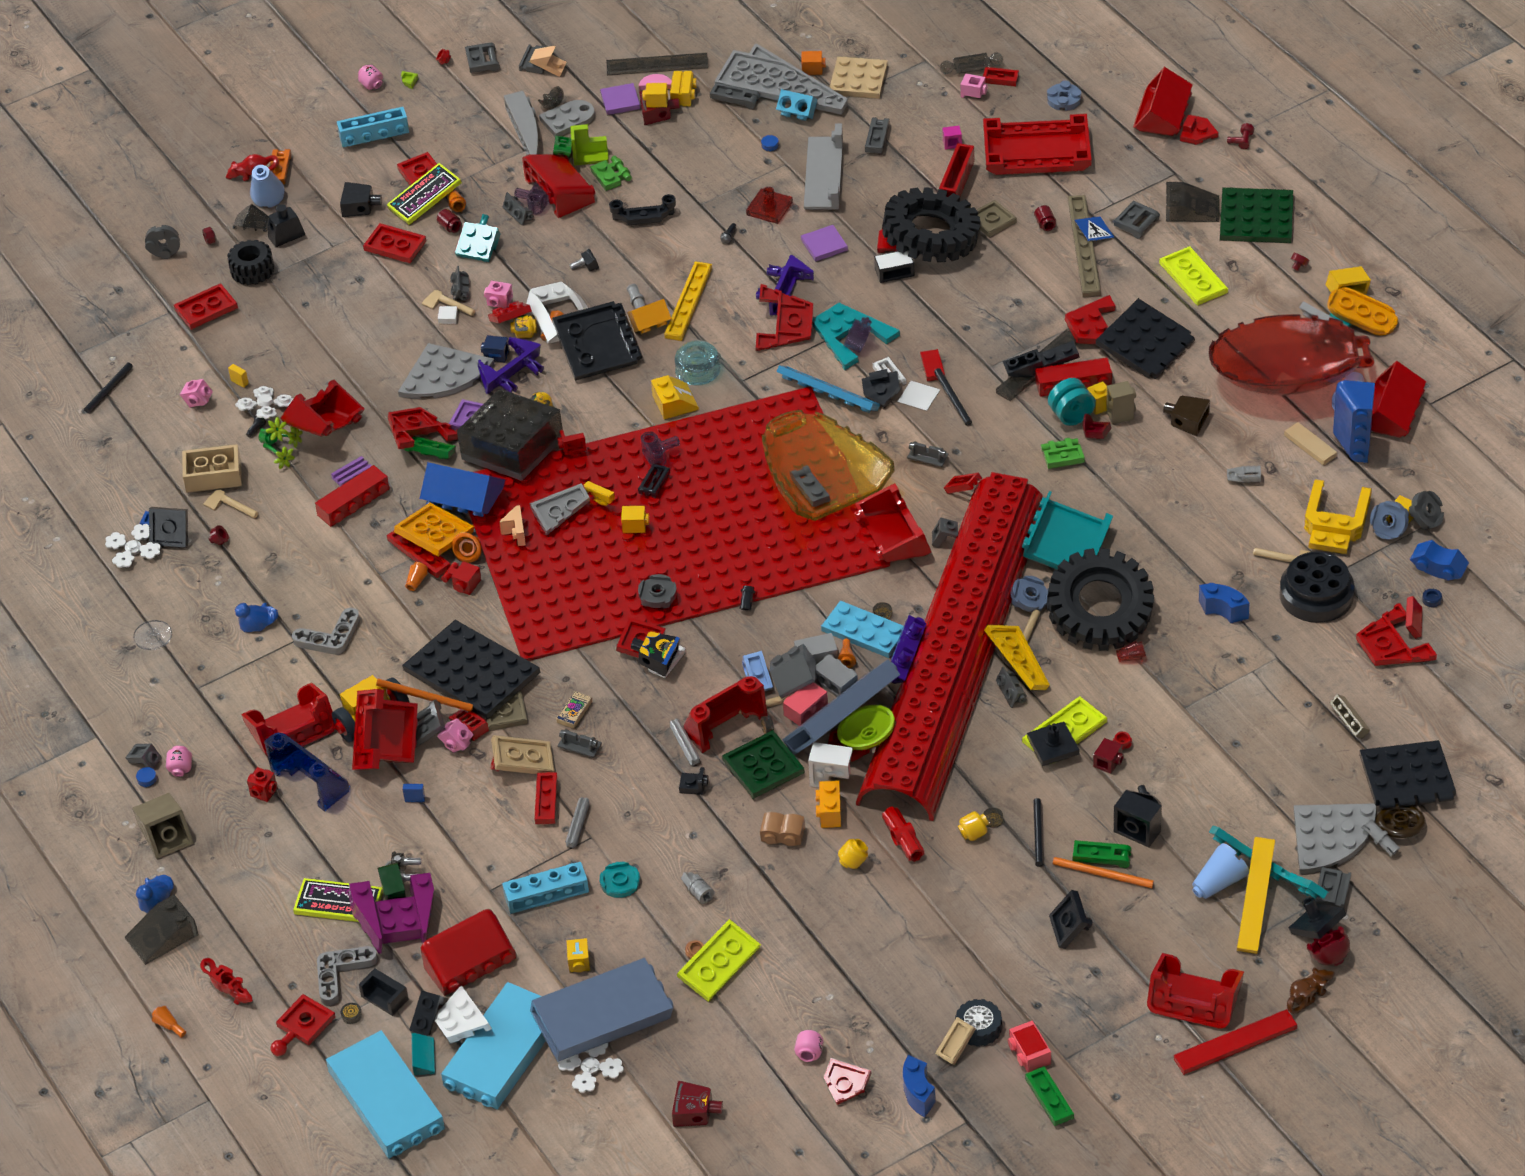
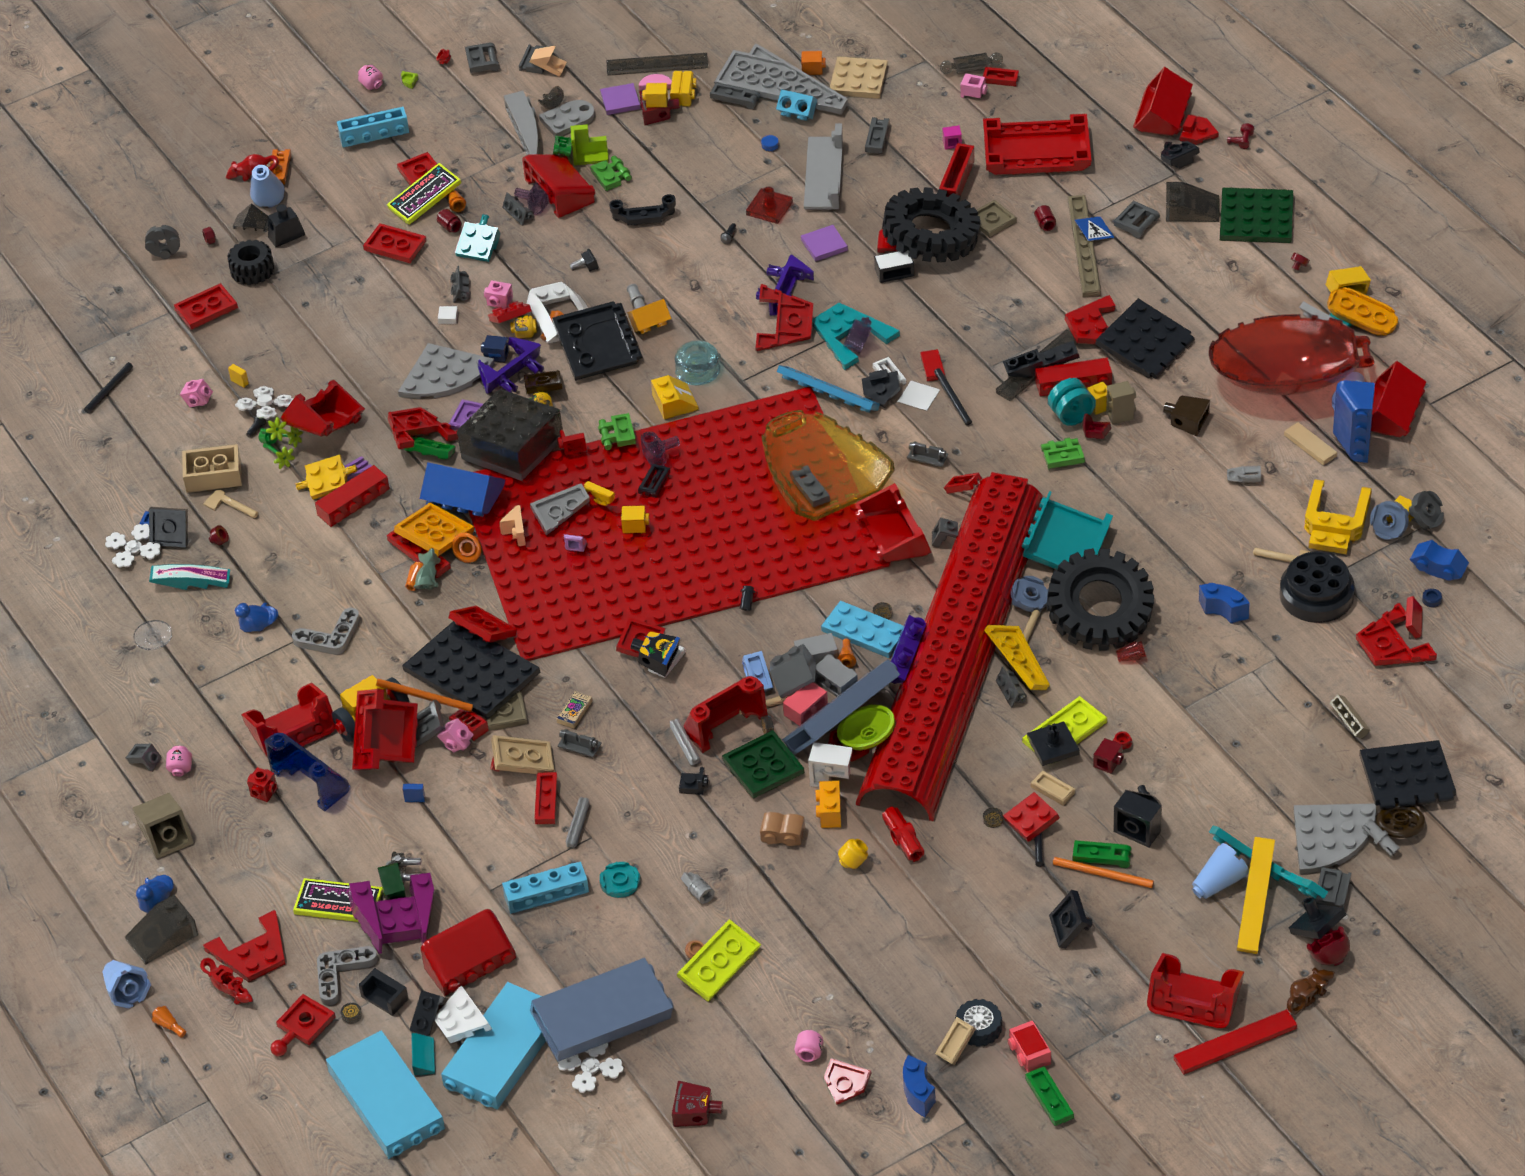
blue tile [136,767,157,787] -> none
black torso [340,182,382,217] -> none
tan piece [422,290,475,316] -> none
red brick [441,561,481,595] -> none
yellow brick [566,938,590,973] -> none
dark grey plate [638,574,677,608] -> none
yellow tile [664,261,712,341] -> none
yellow head [958,811,989,841] -> none
sand blue plate [1047,80,1081,111] -> none
neon yellow tile [1159,246,1228,306] -> none
none -> light blue cone [102,960,151,1008]
none -> slope [149,564,230,590]
none -> red wing [203,910,285,982]
none -> yellow plate [295,454,358,500]
none -> sand green animal [414,548,440,590]
none -> red plate [448,606,517,643]
none -> dark brown plate [524,370,562,394]
none -> lavender slope [564,534,587,552]
none -> bright green plate [598,413,636,450]
none -> red plate [1003,792,1060,842]
none -> tan tile [1031,770,1075,806]
none -> black plate [1161,141,1200,169]

